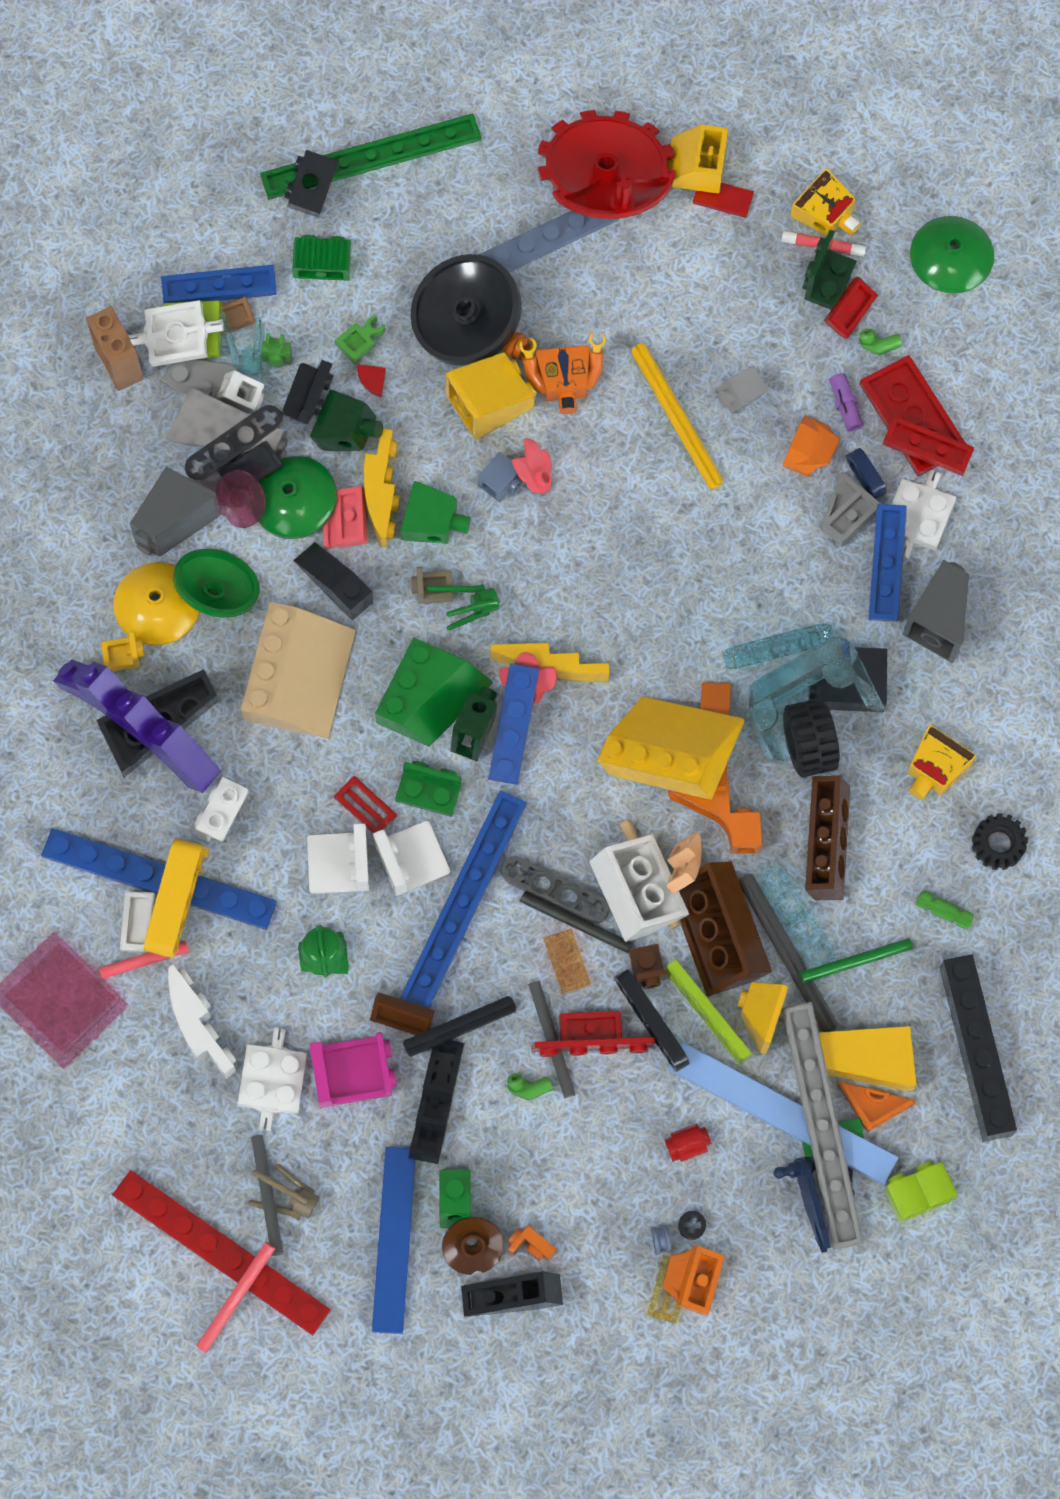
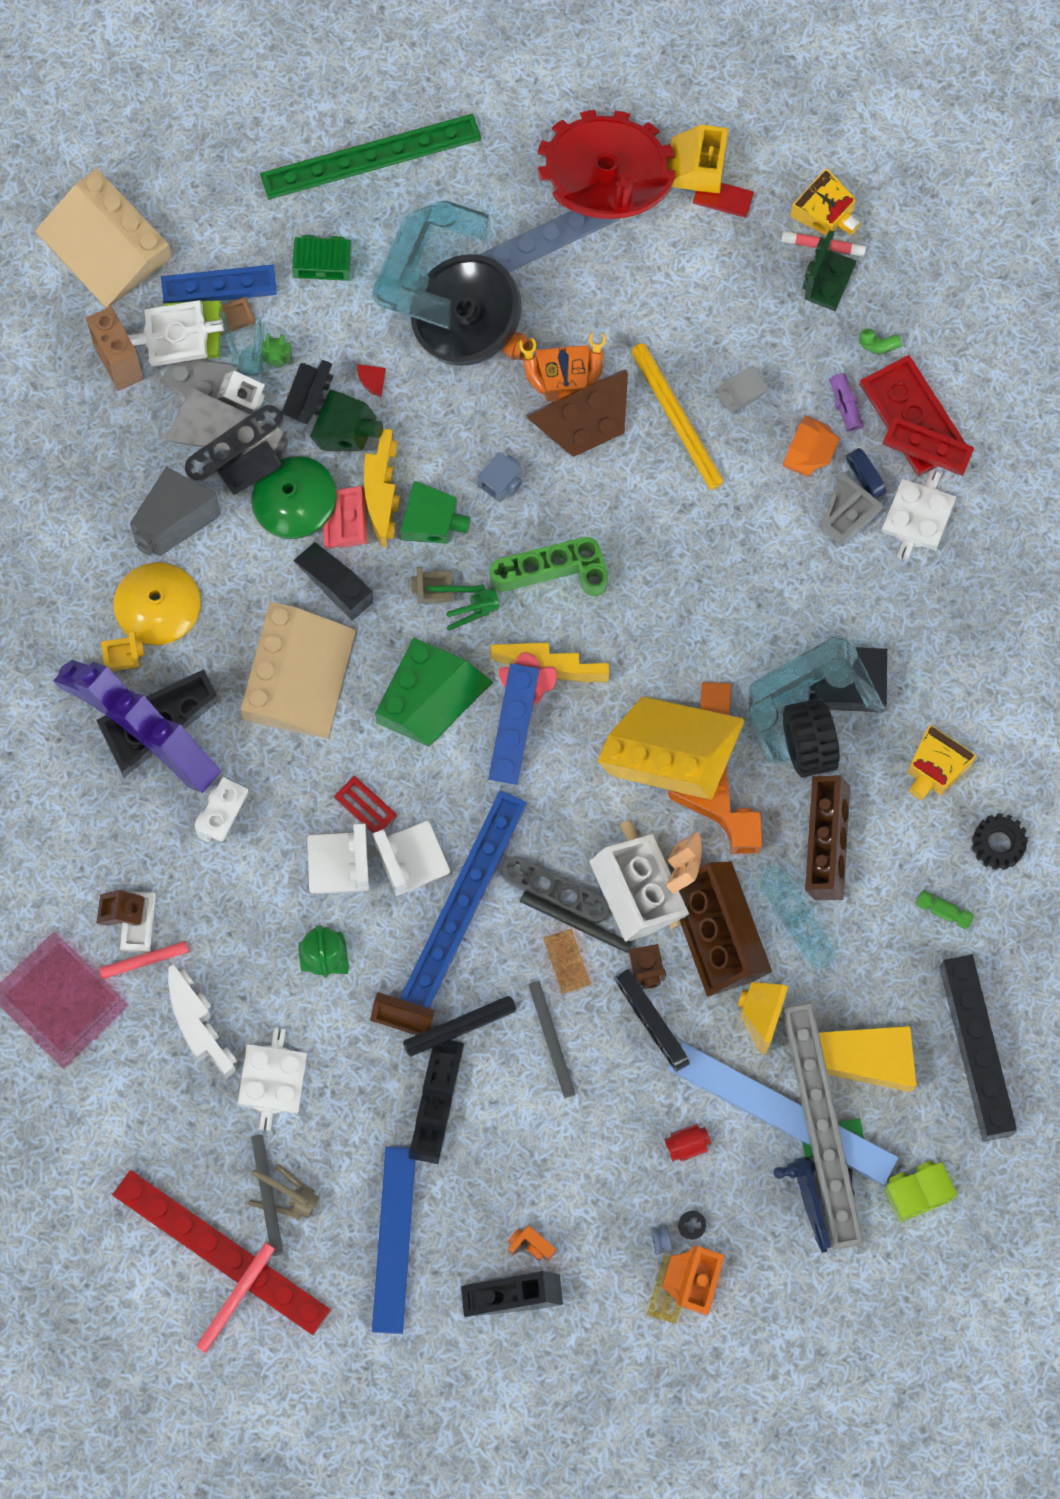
blue plate [41,828,277,930] -> none
yellow beam [144,838,209,959] -> none
green dish [173,549,260,618] -> none
clear pink dish [216,470,265,528] -> none
black brick [284,150,338,218] -> none
dark pink panel [309,1032,397,1108] -> none
bright green plate [335,315,386,364] -> none
green bracket [395,761,462,817] -> none
green torso [439,1170,471,1228] -> none
reddish brown dish [442,1217,504,1275] -> none
yellow slope [445,352,536,440] -> none
dark green torso [450,687,497,762] -> none
bright green arm [507,1073,553,1100] -> none
coral plate [512,438,552,494] -> none
red bracket [531,1011,655,1057] -> none
lime tile [666,959,751,1065] -> none
clear light blue beam [722,623,834,669] -> none
dark grey axle [739,874,838,1032] -> none
green bar [799,938,913,984] -> none
red tile [824,277,878,338] -> none
orange tile [838,1081,916,1132] -> none
blue plate [869,504,907,622] -> none
dark grey slope [902,560,969,663] -> none
green dish [910,216,994,293] -> none
none -> tan slope [35,168,172,308]
none -> reddish brown bracket [96,890,144,926]
none -> clear light blue windscreen [373,200,489,329]
none -> bright green beam [490,537,608,596]
none -> reddish brown wing [525,369,628,457]

